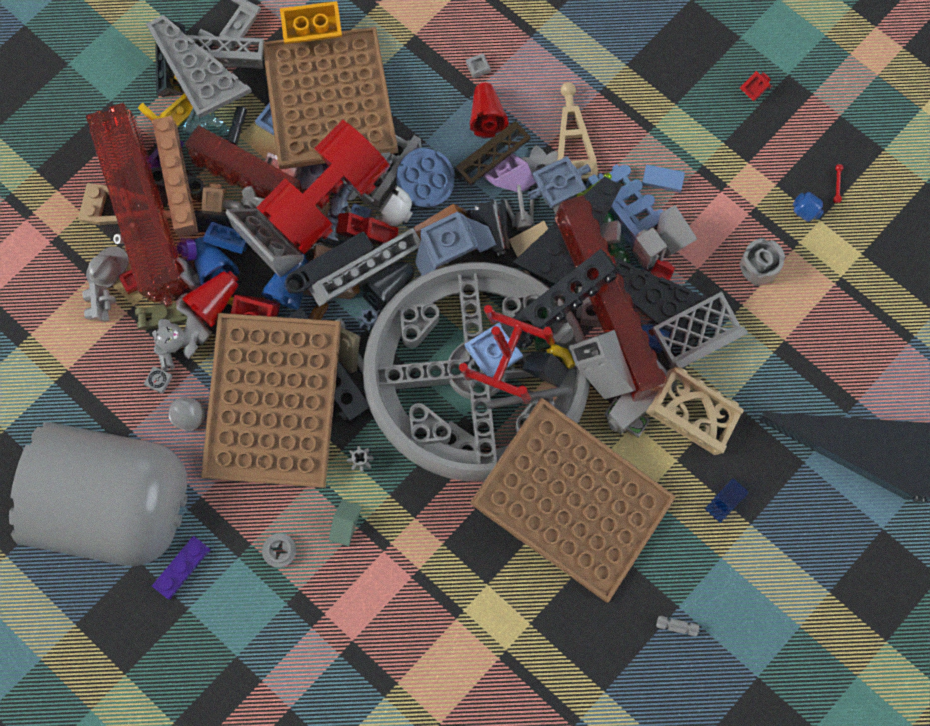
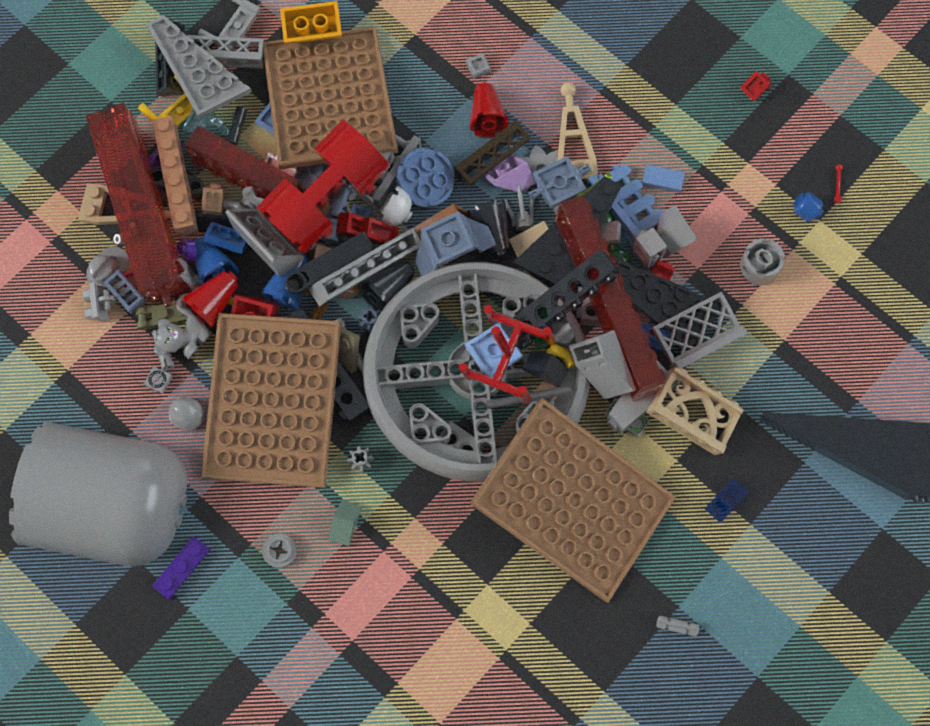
none -> sand blue slope [103,269,147,315]

